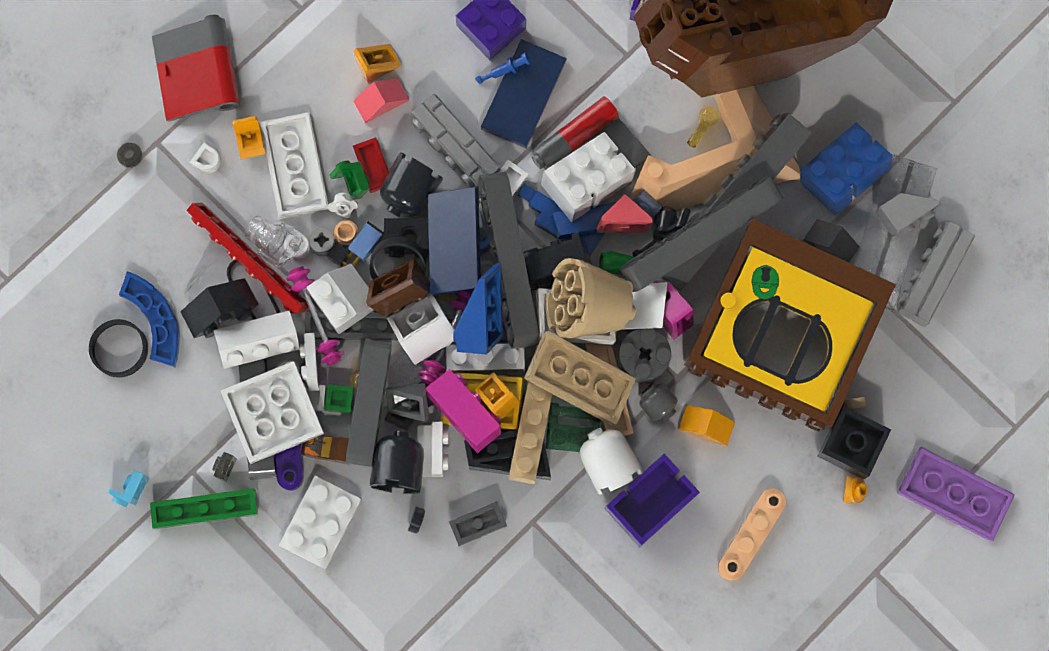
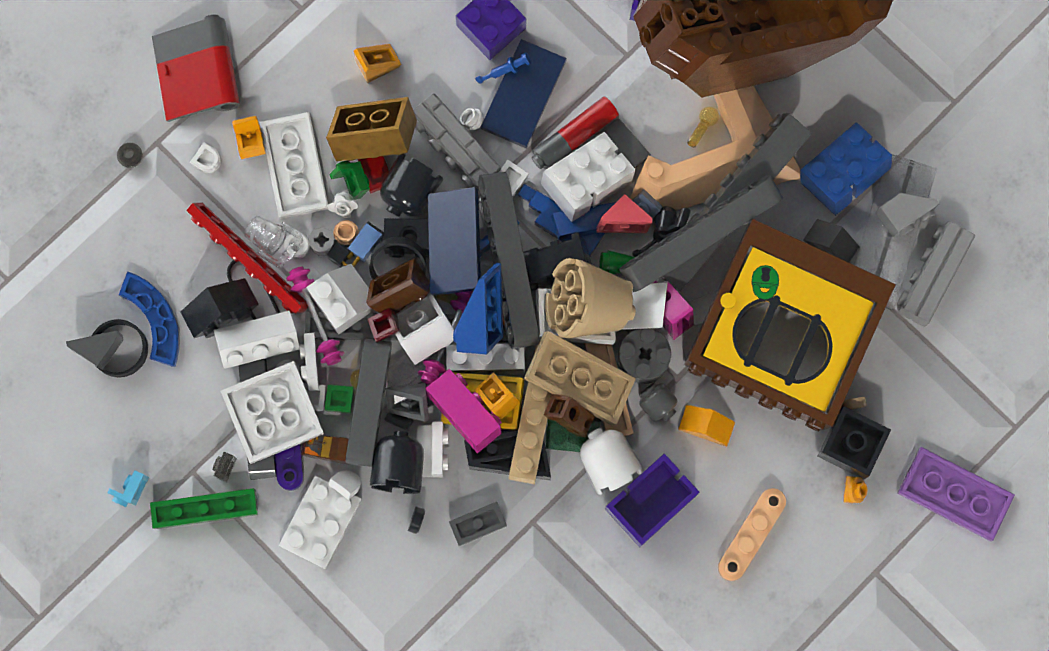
coral slope [353,78,409,123] -> none
none -> dark grey slope [66,330,123,370]
none -> pearl gold brick [326,97,417,162]
none -> white tile [328,470,361,500]
none -> dark red slope [367,308,399,342]
none -> white plate [459,108,483,132]
none -> reddish brown leg [544,394,594,437]

